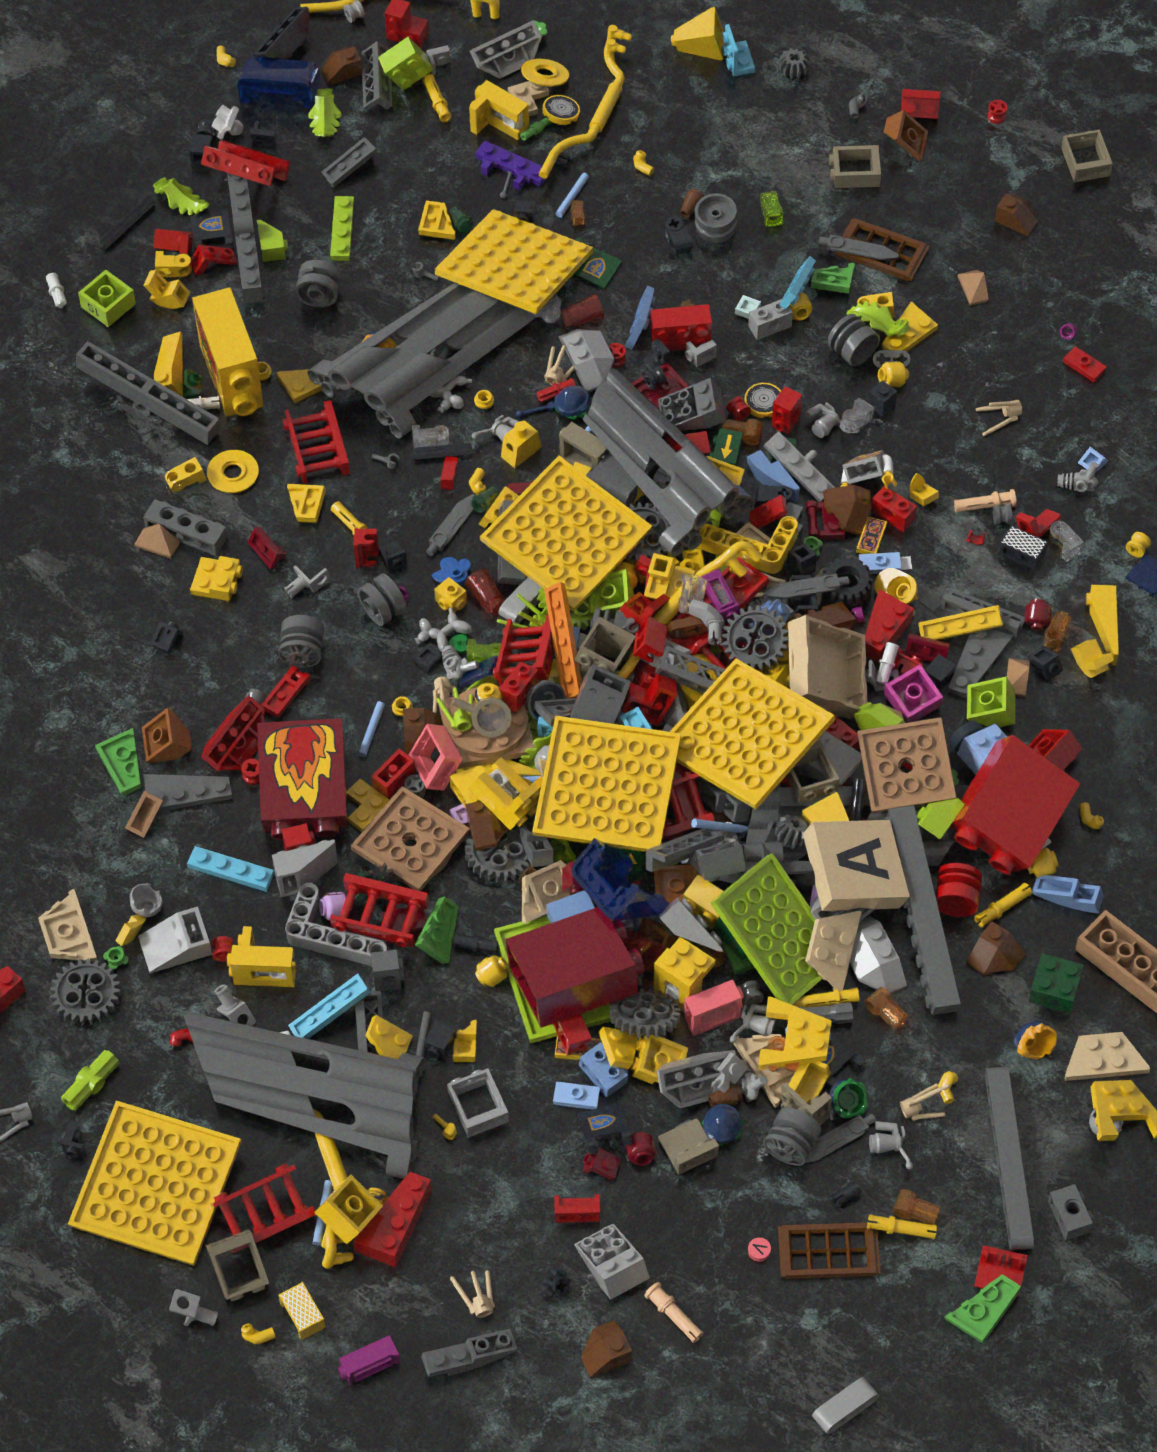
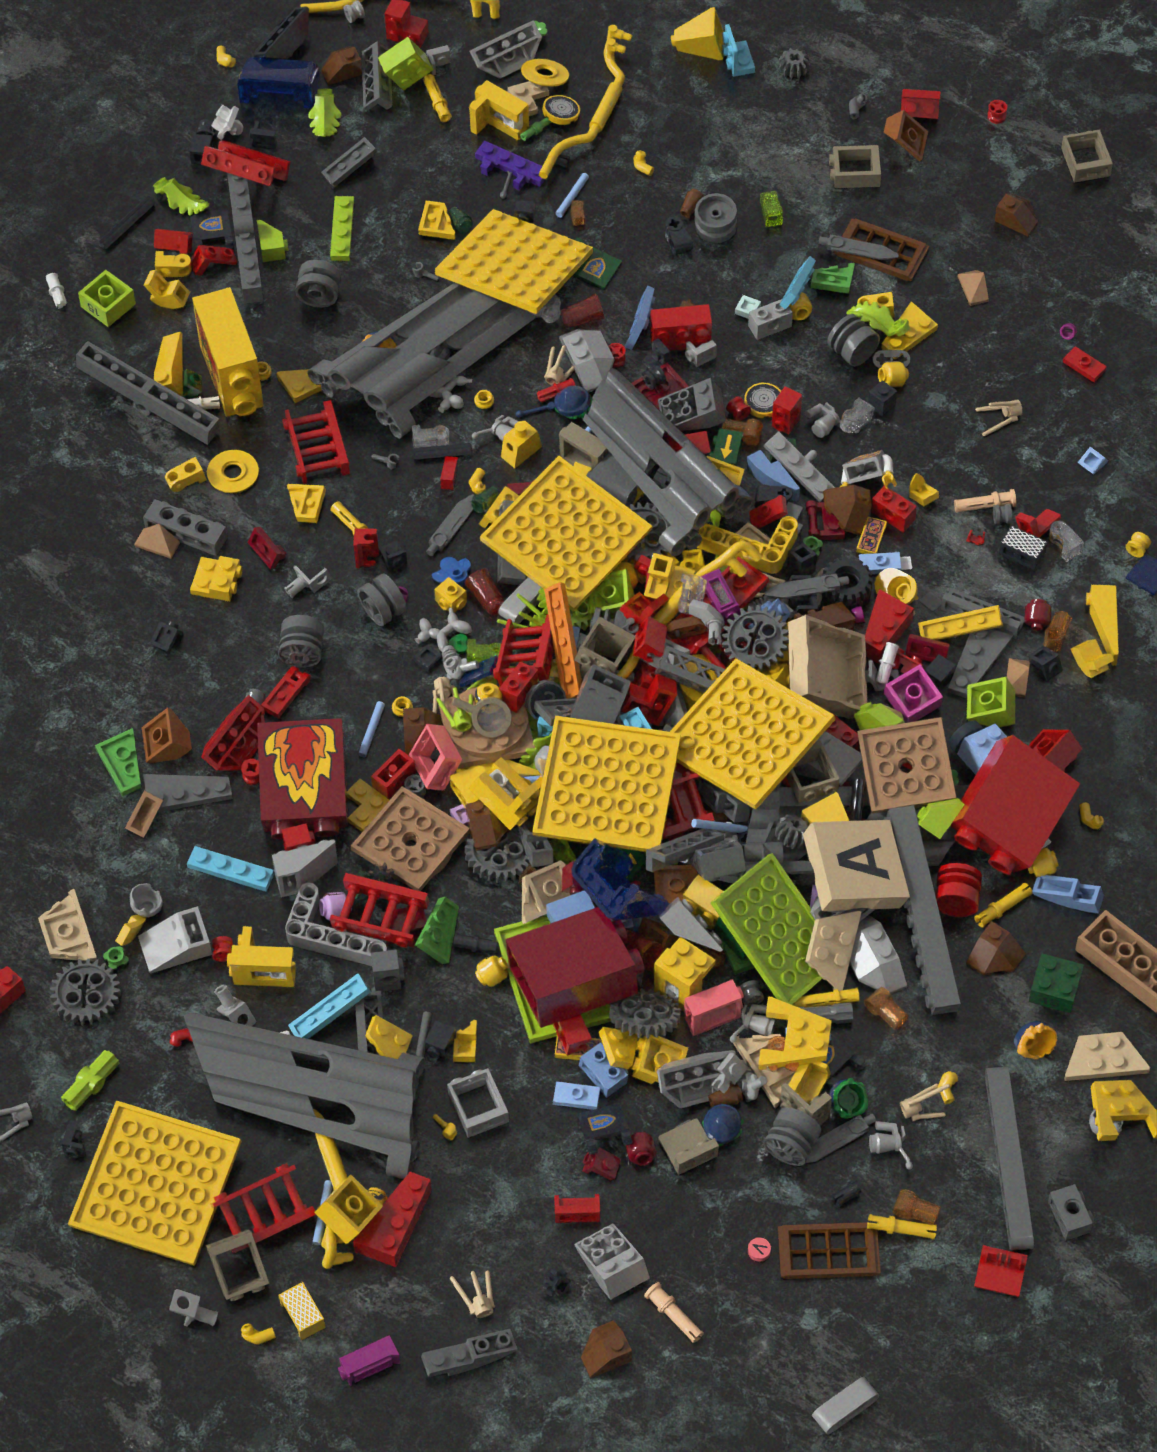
bright green wing [945,1274,1022,1344] -> none
light grey piece [1057,462,1099,492] -> none

